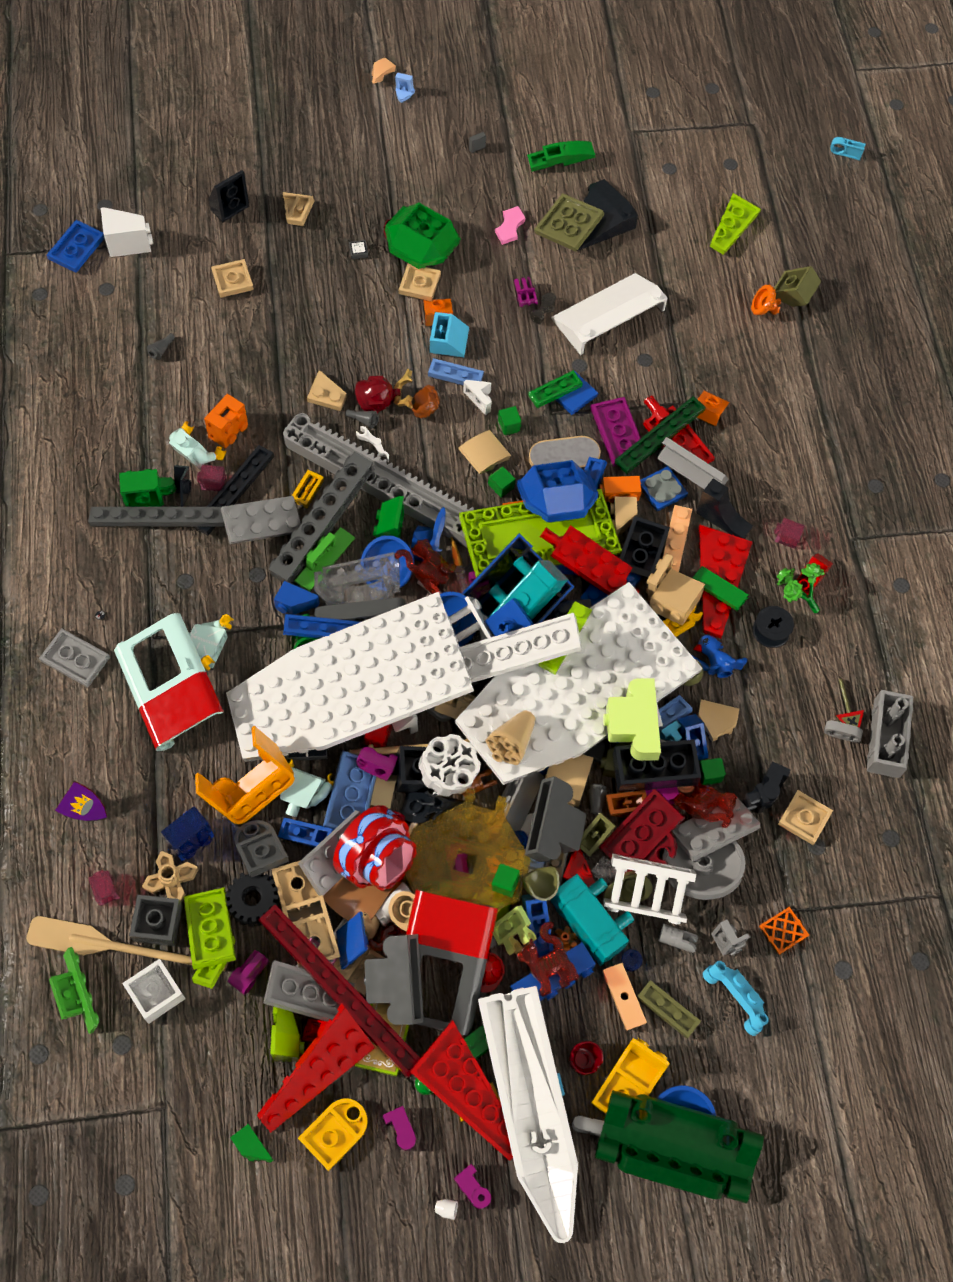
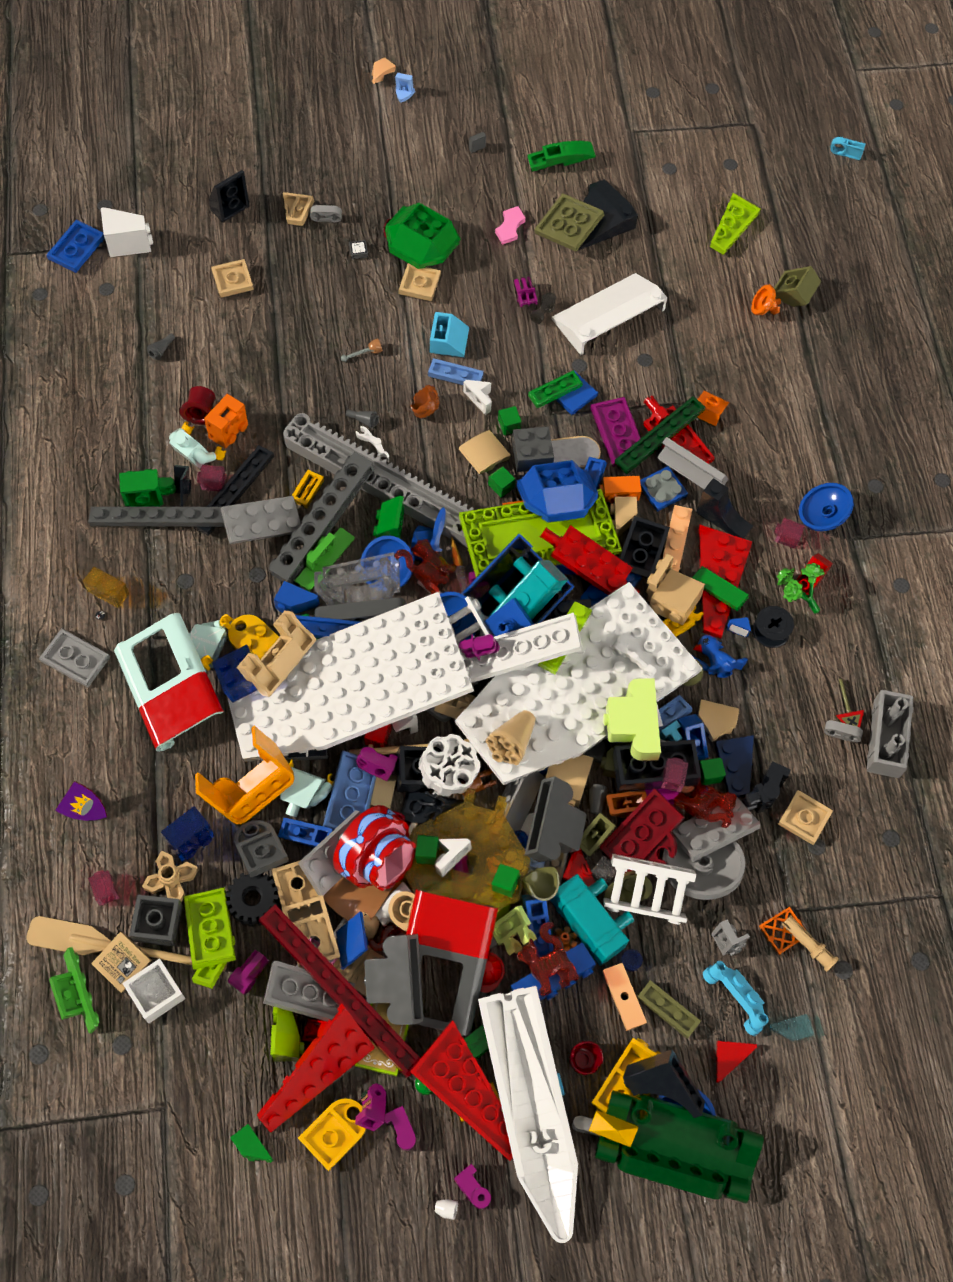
tan wing [307,371,347,411] -> none
dark red helmet [355,369,413,414] -> none
orange piece [423,299,453,326] -> none
light grey hinge [658,924,698,953] -> none
none -> clear yellow brick [83,567,130,608]
none -> tan tile [91,932,152,993]
none -> dark red piece [180,386,216,425]
none -> clear blue brick [212,644,258,703]
none -> yellow plate [228,615,279,659]
none -> tan bracket [237,610,316,697]
none -> light grey beam [310,205,342,223]
none -> hinge [341,338,383,362]
none -> magenta leg [355,1084,386,1131]
none -> green piece [415,835,439,865]
none -> white slope [435,839,472,877]
none -> magenta arm [458,634,500,660]
none -> dark grey brick [512,426,554,472]
none -> yellow slope [589,1110,638,1147]
none -> white piece [611,641,657,678]
none -> black arch [623,1050,705,1118]
none -> clear pink brick [661,758,688,792]
none -> dark blue wing [715,735,754,799]
none -> red tile [716,1041,757,1083]
none -> blue slope [726,617,751,637]
none -> clear light blue tile [769,1014,814,1042]
none -> tan pin [782,915,839,972]
none -> blue dish [799,483,854,531]

